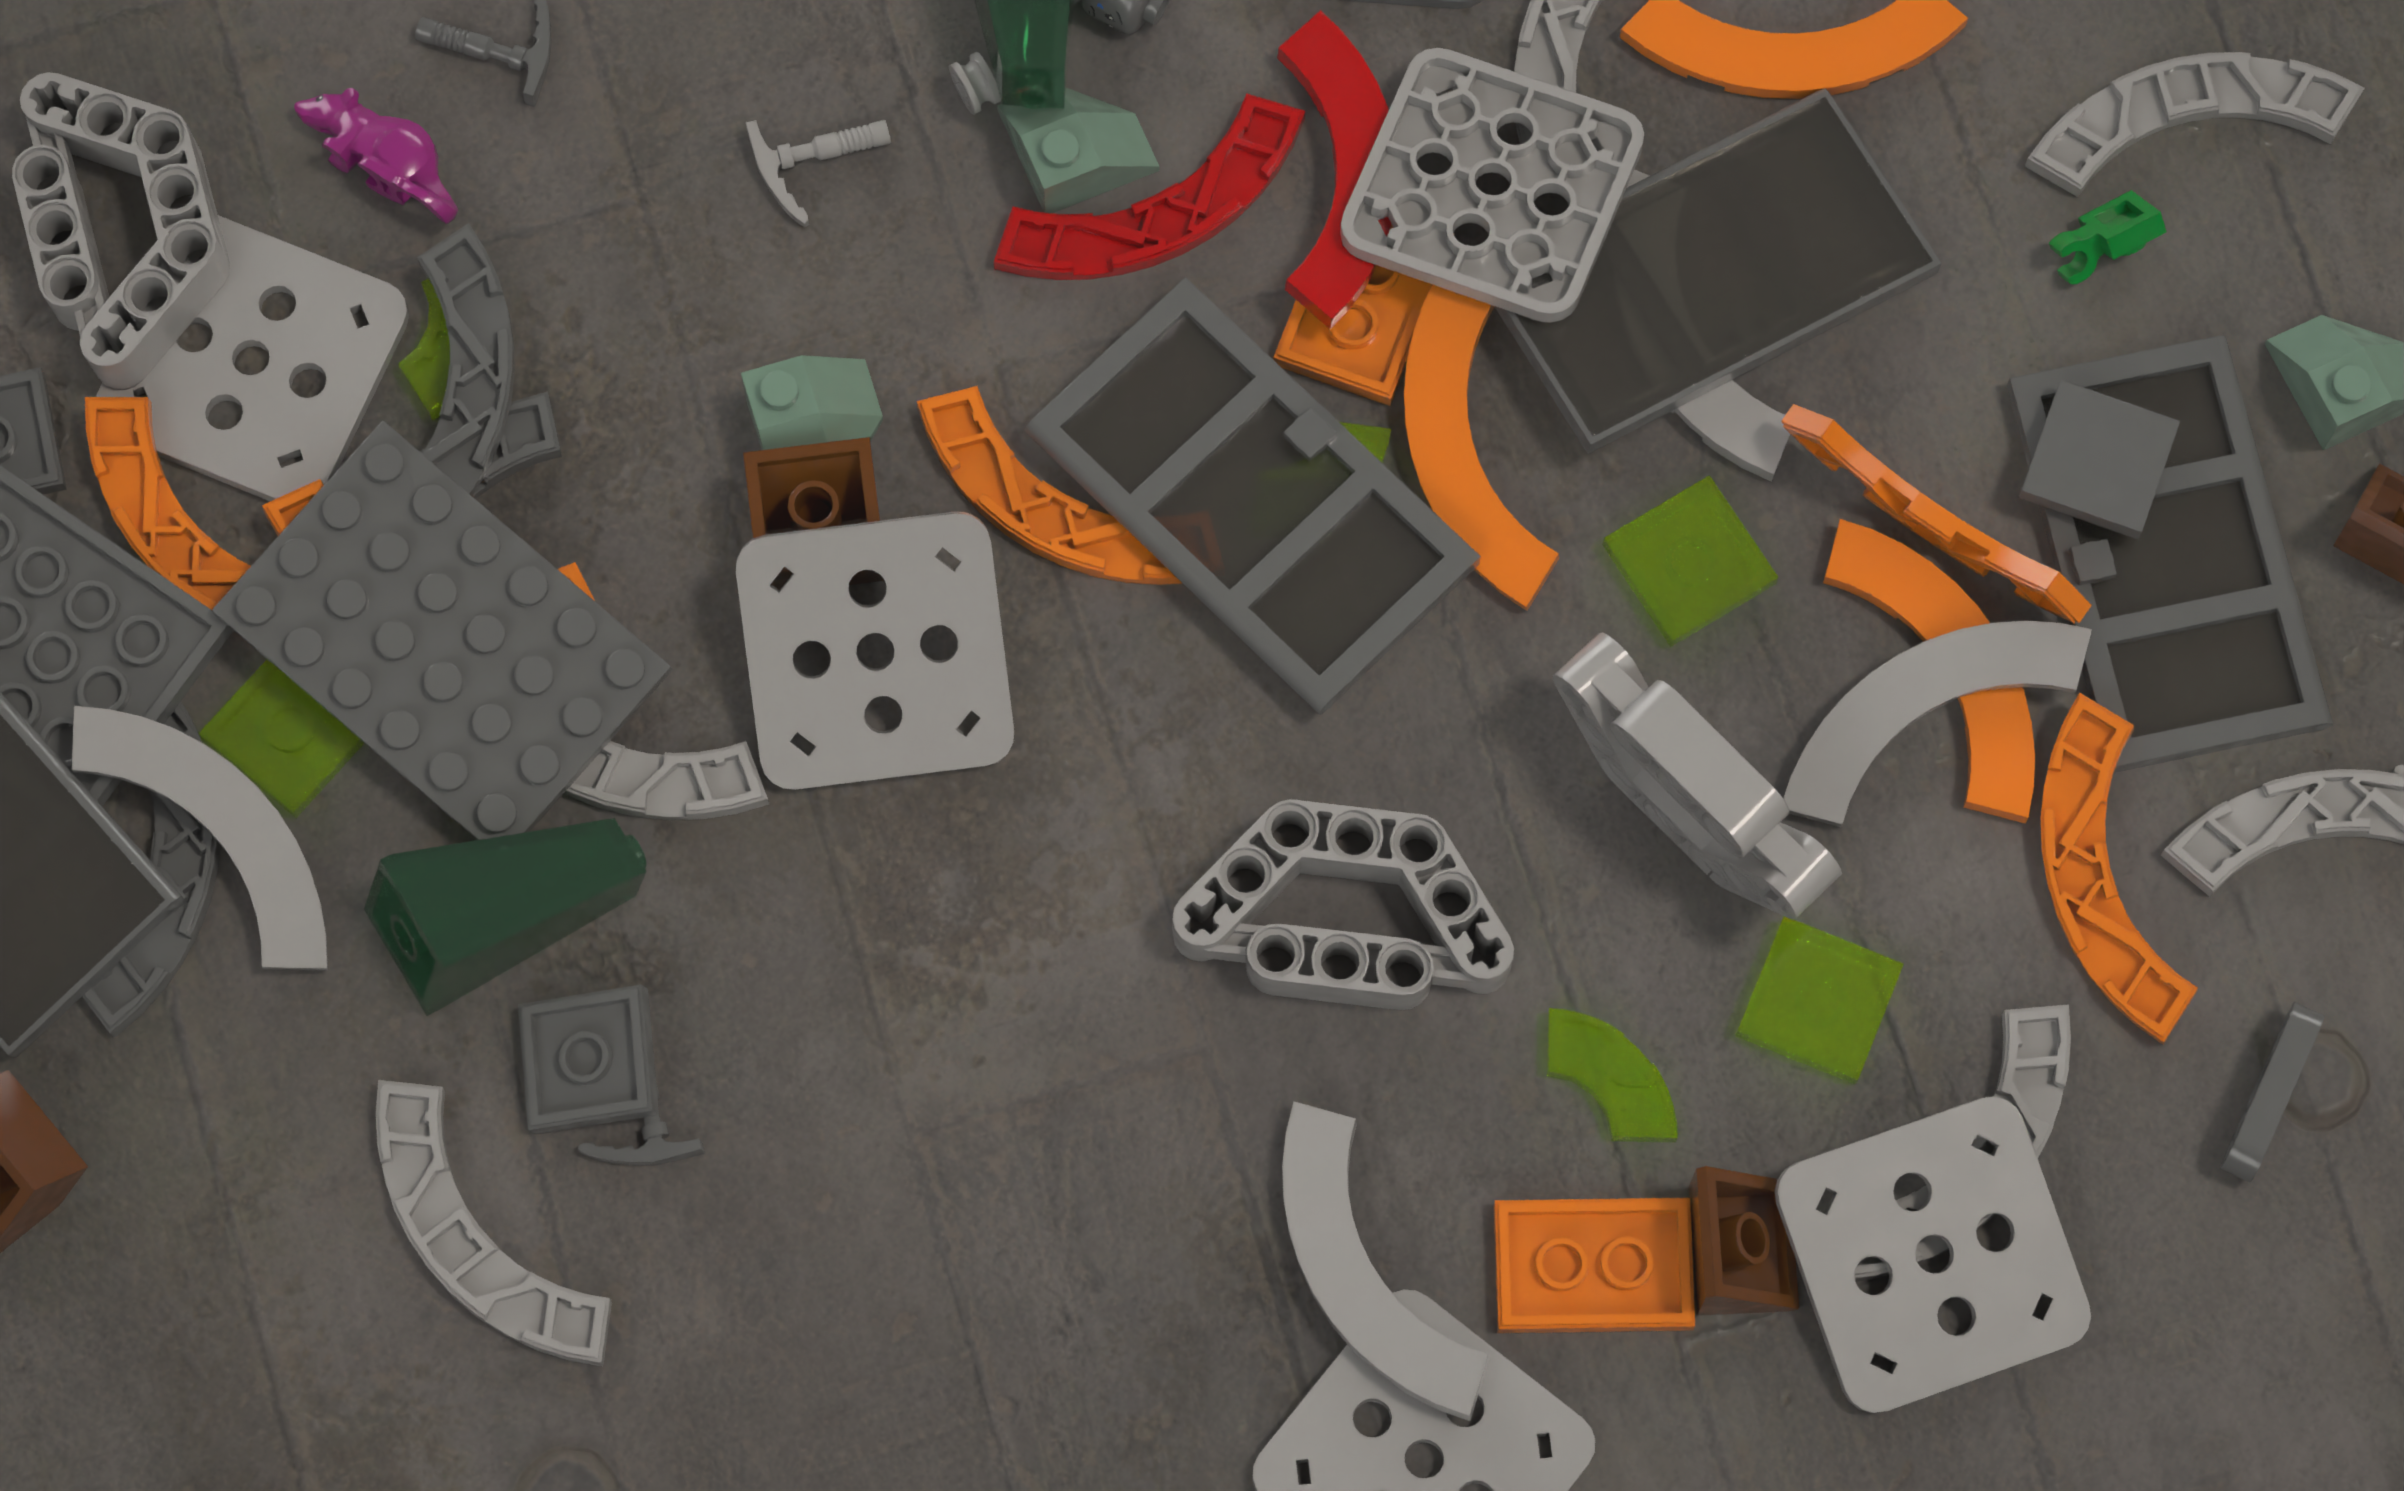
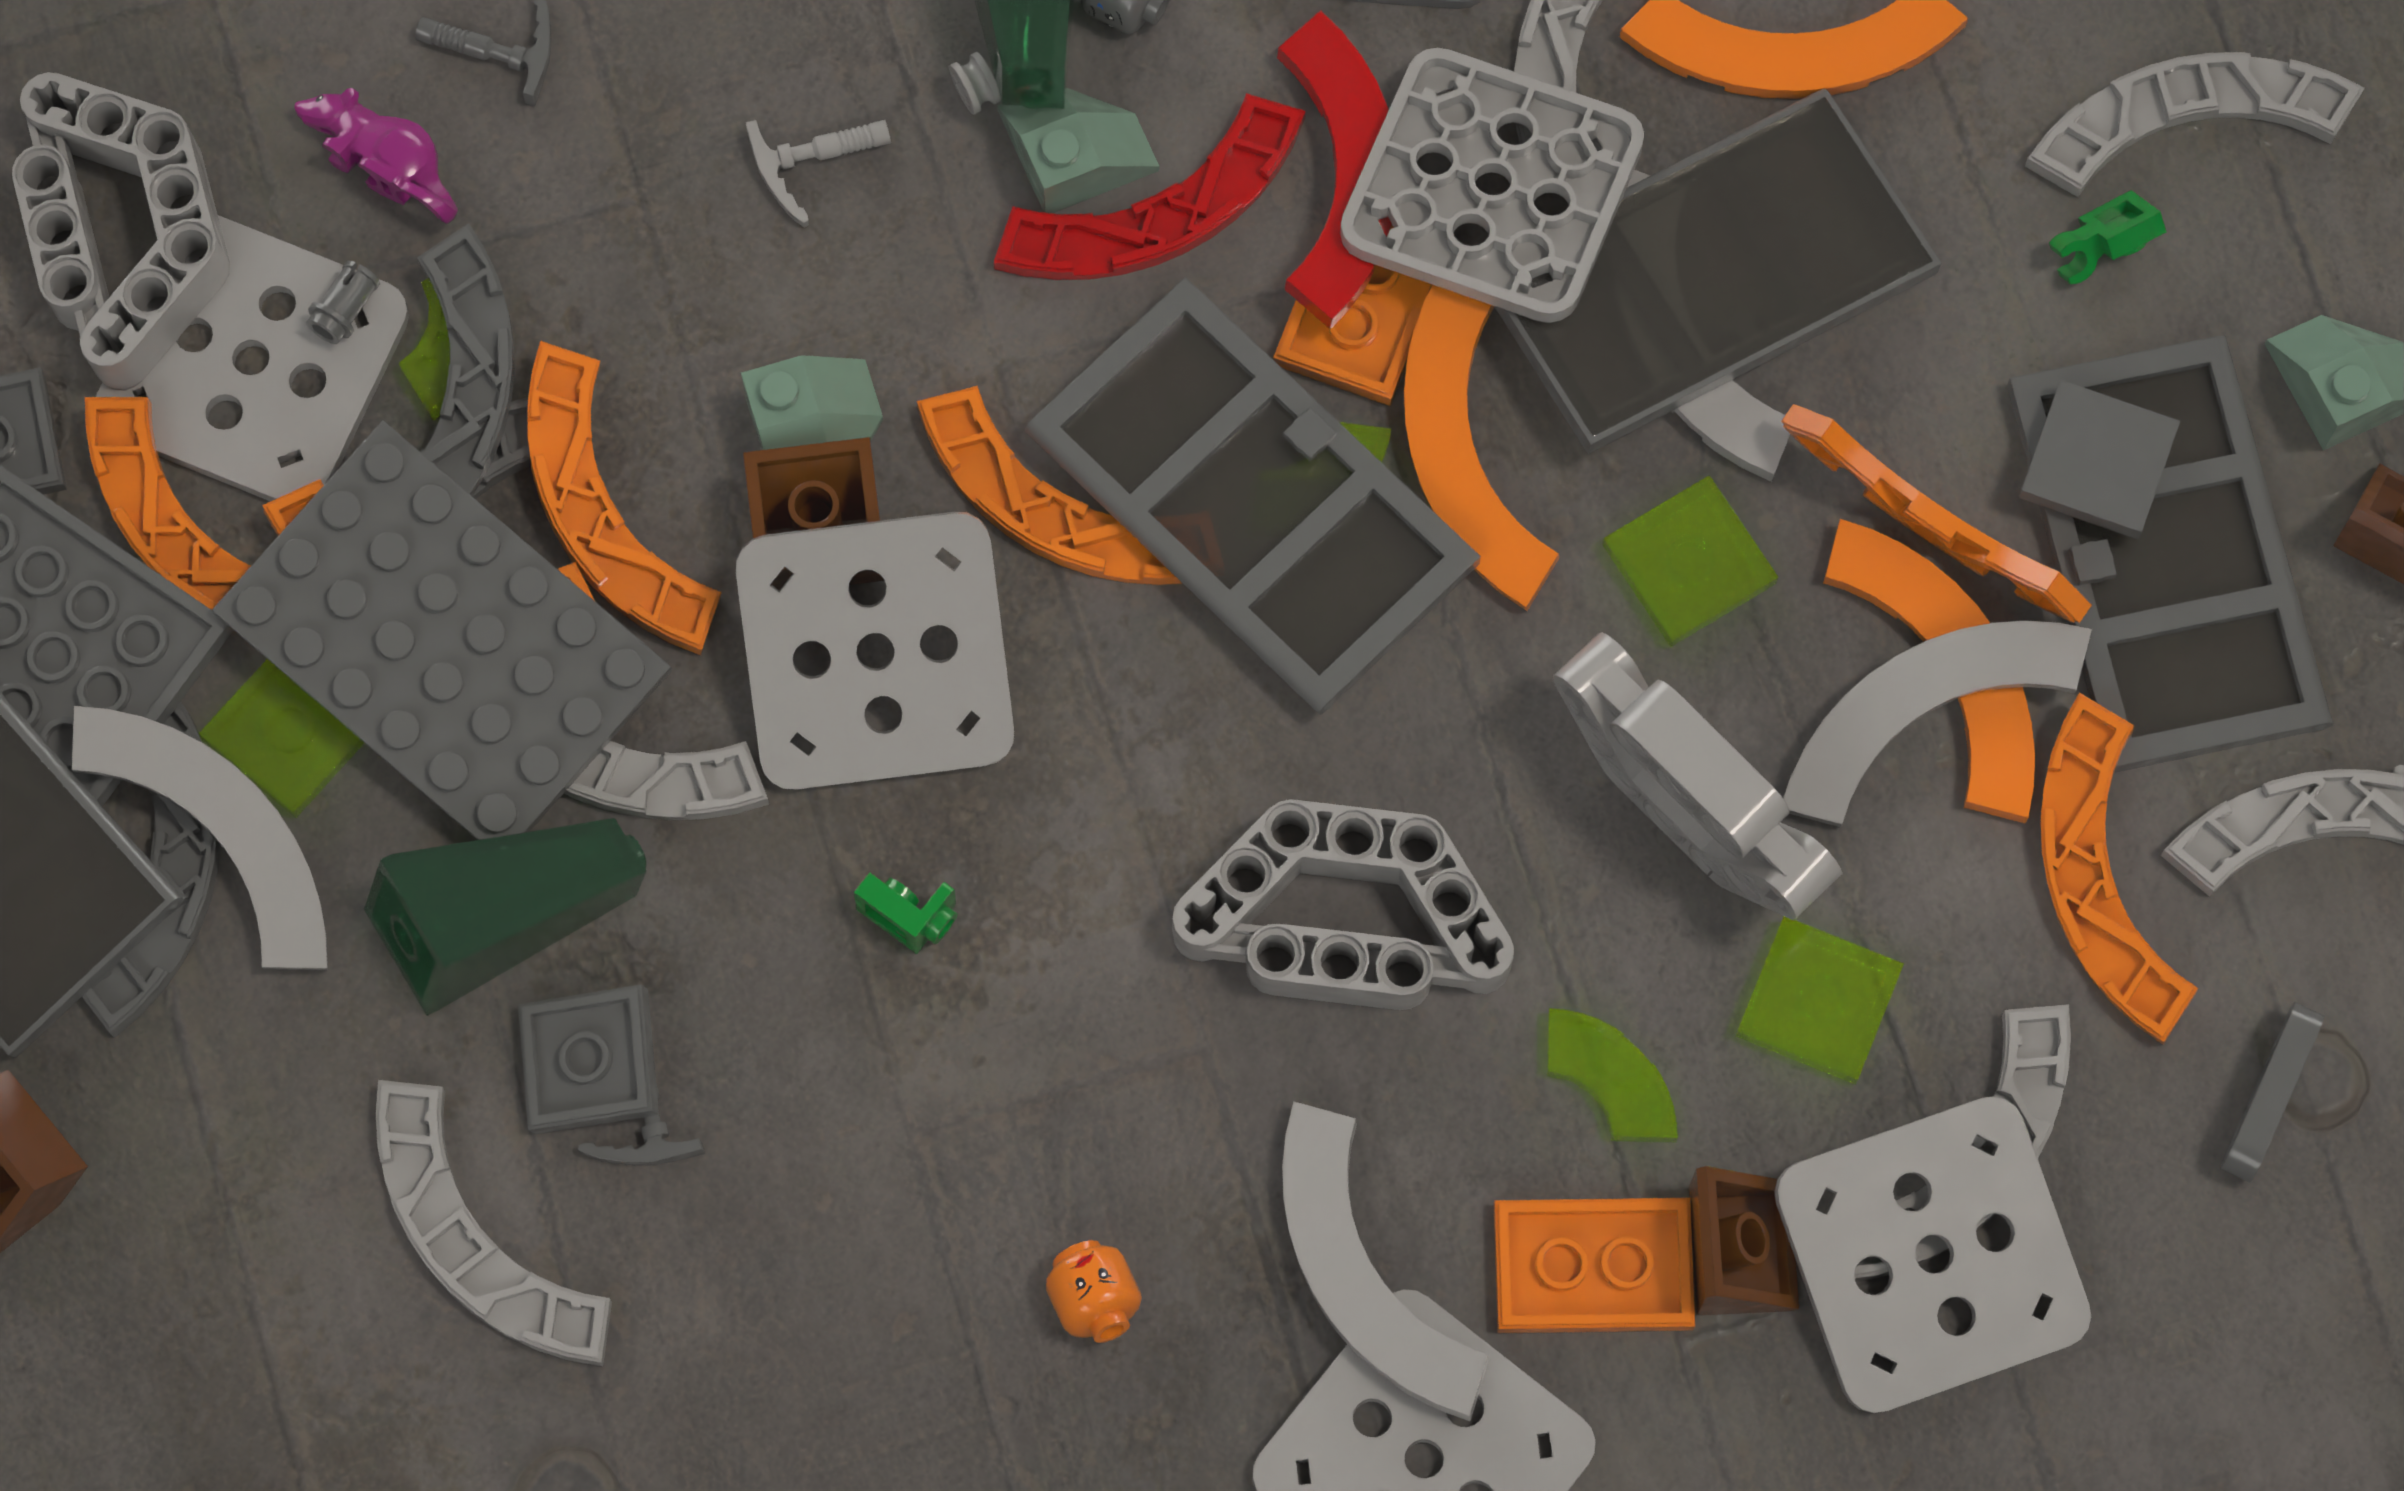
none -> dark grey pin [306,261,380,344]
none -> orange tile [527,341,721,656]
none -> green bracket [854,873,958,954]
none -> orange head [1046,1240,1142,1343]

